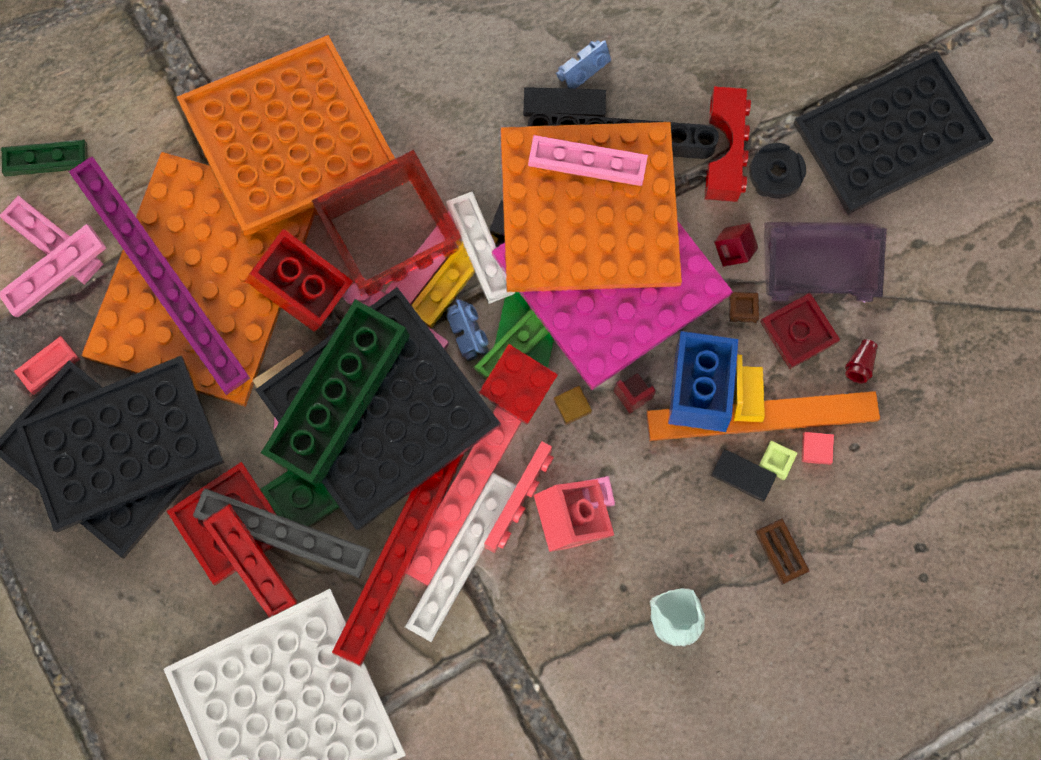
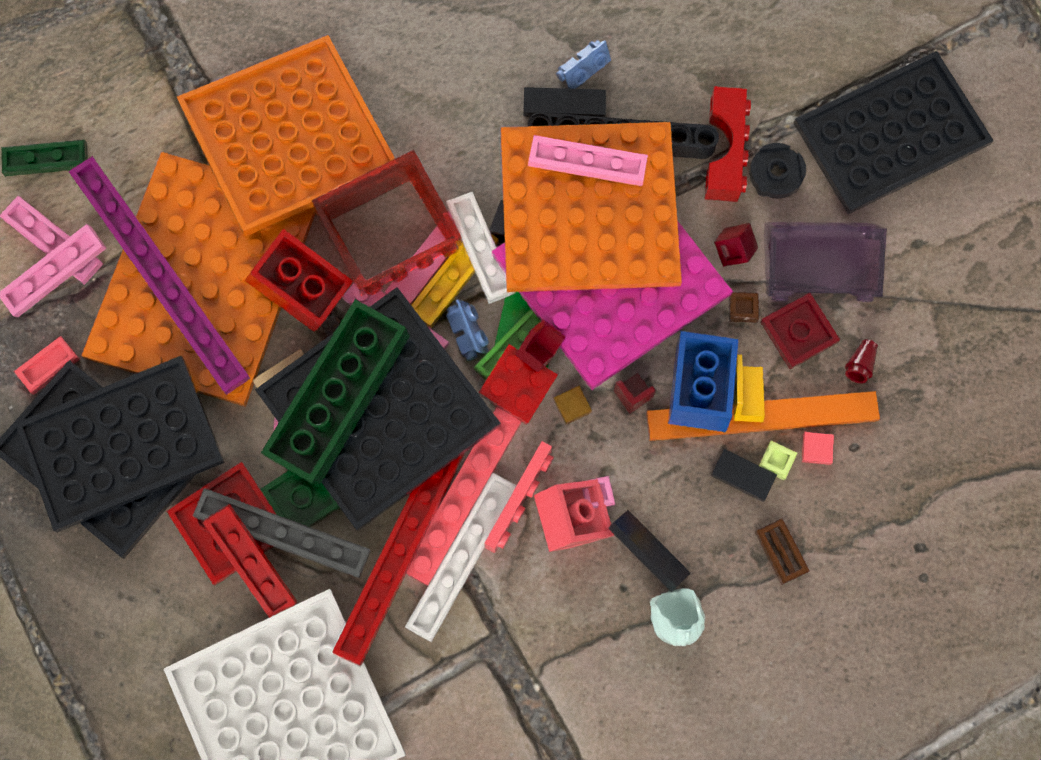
none -> dark red panel [515,319,565,372]
none -> black tile [609,510,691,592]

